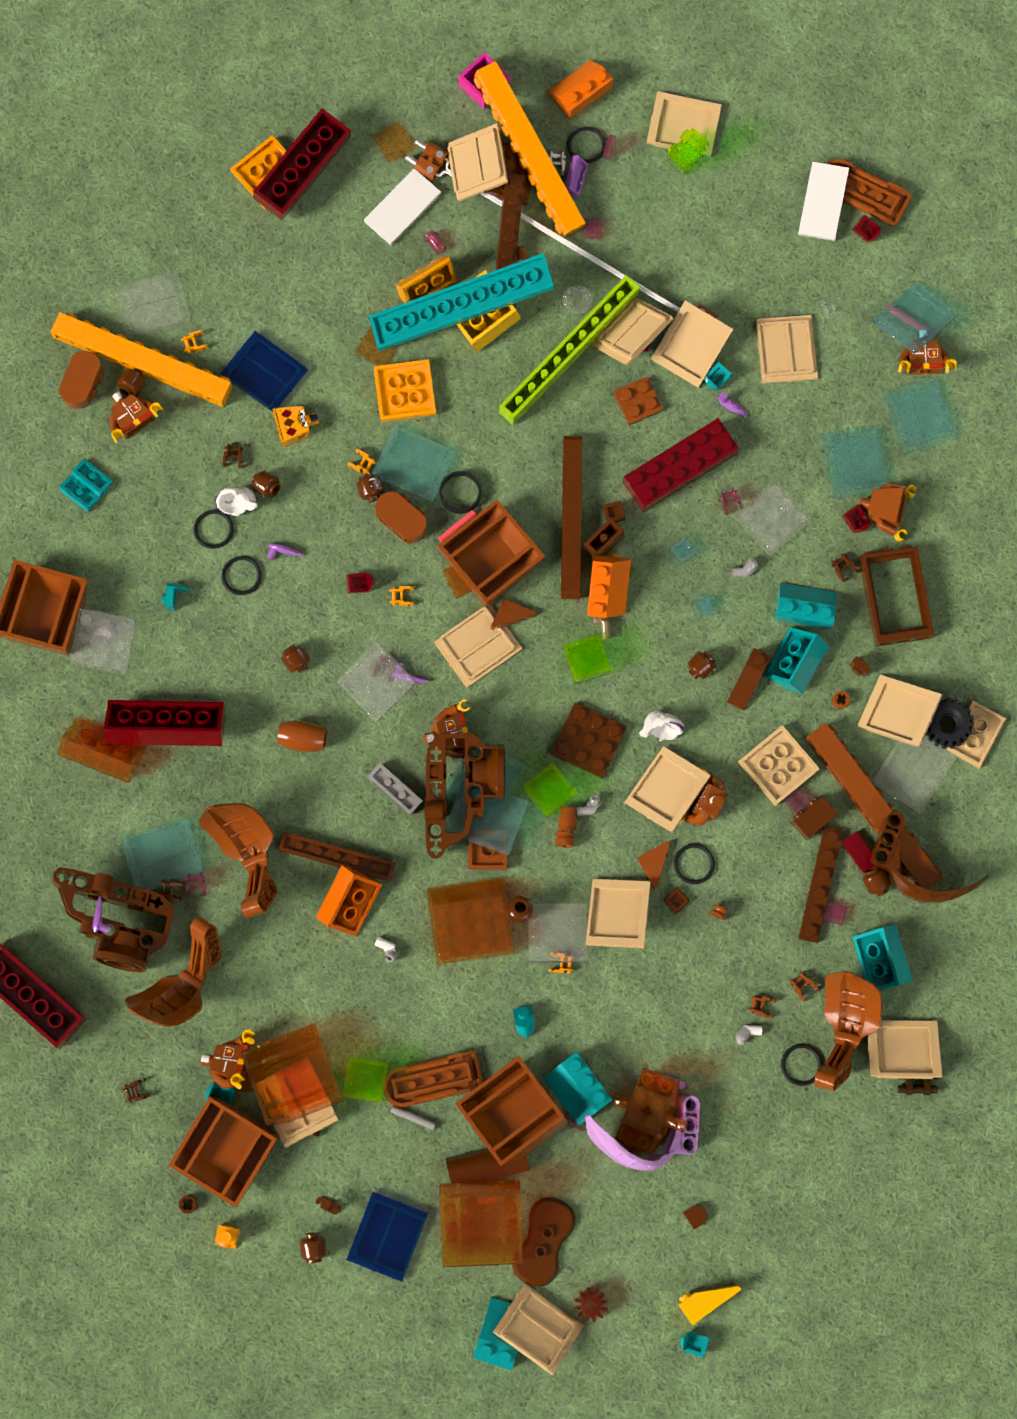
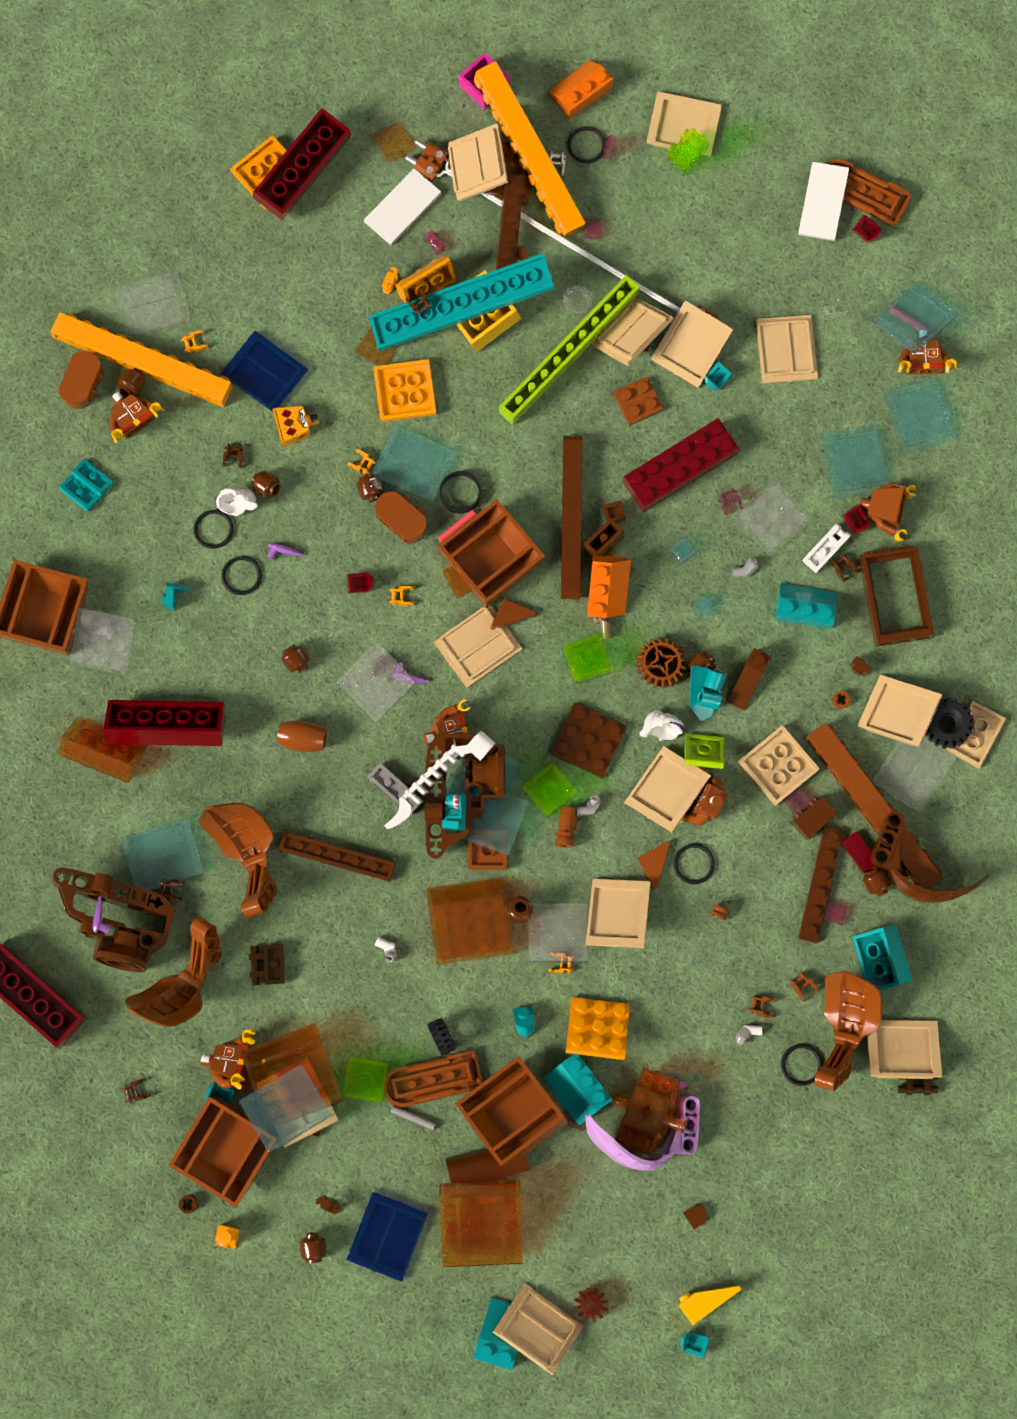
clear pink piece [185,872,206,897] -> none
orange slope [316,865,382,936] -> none
reddish brown plate [512,1197,575,1287] -> none
medium lavender plate [565,155,589,198] -> none
reddish brown tile [663,887,690,915] -> none
medium lavender bar [717,392,748,418] -> none
teal slope [763,627,829,694] -> none
none -> clear light blue piece [239,1064,331,1153]
none -> dark brown plate [249,944,285,986]
none -> light orange piece [382,267,398,294]
none -> white piece [384,730,496,829]
none -> reddish brown piece [405,288,431,316]
none -> black tyre [427,1017,456,1056]
none -> teal leg [442,793,467,831]
none -> light orange plate [566,997,630,1060]
none -> dark orange gear [635,637,687,689]
none -> lime plate [684,733,724,769]
none -> teal panel [689,665,726,722]
none -> white plate [802,523,851,573]

